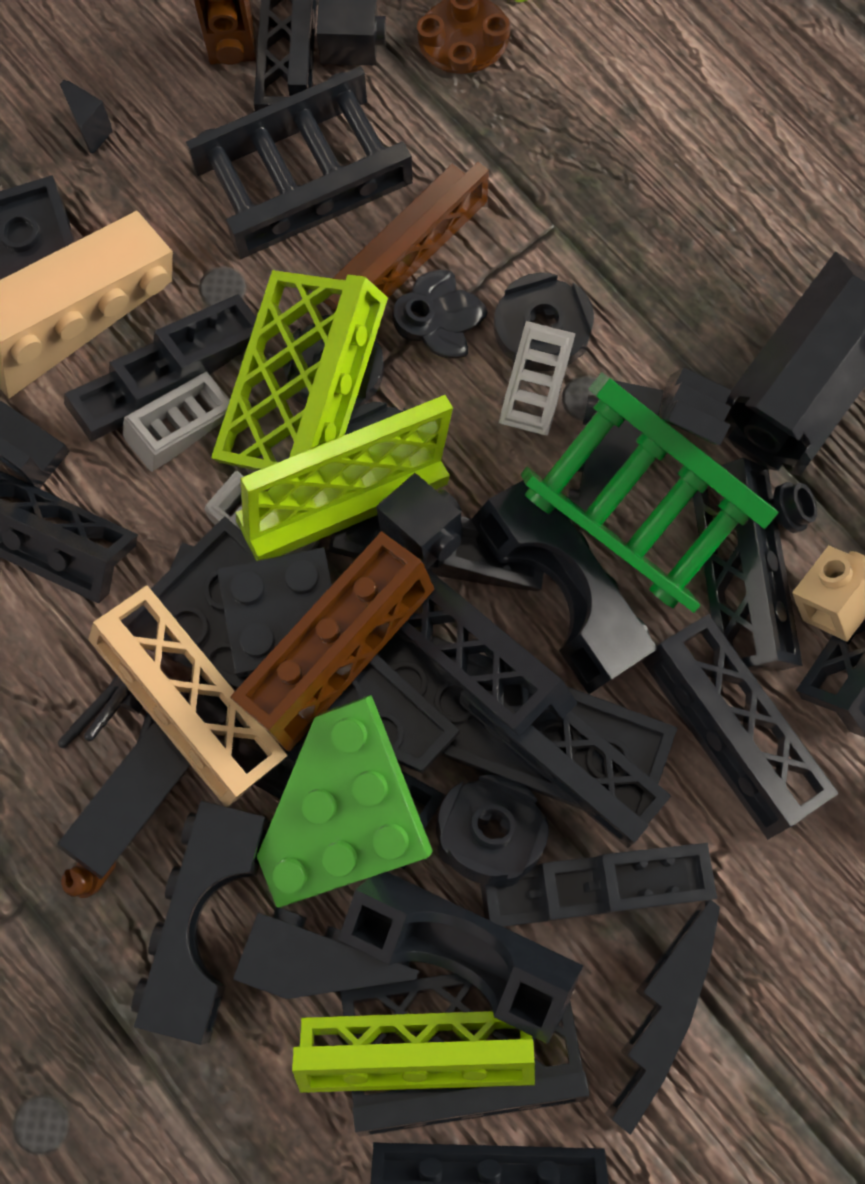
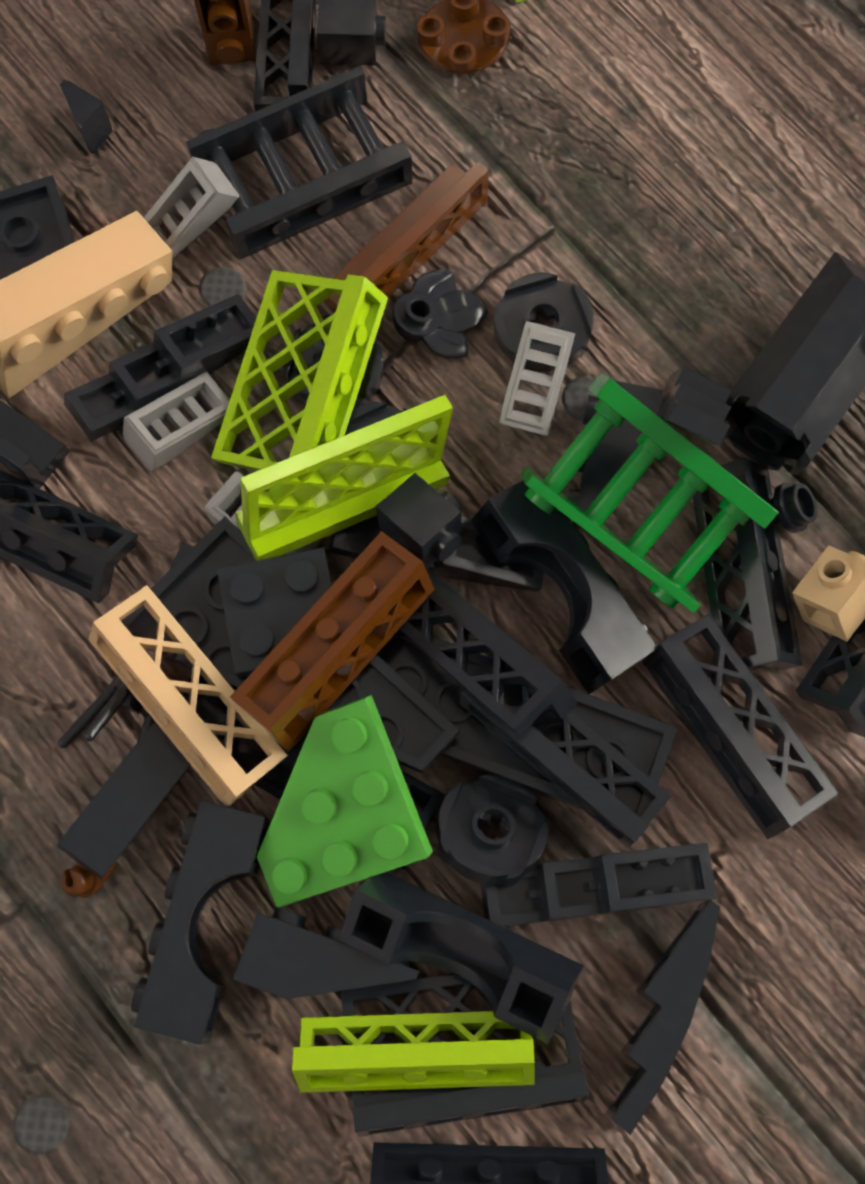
none -> light grey slope [144,156,239,259]

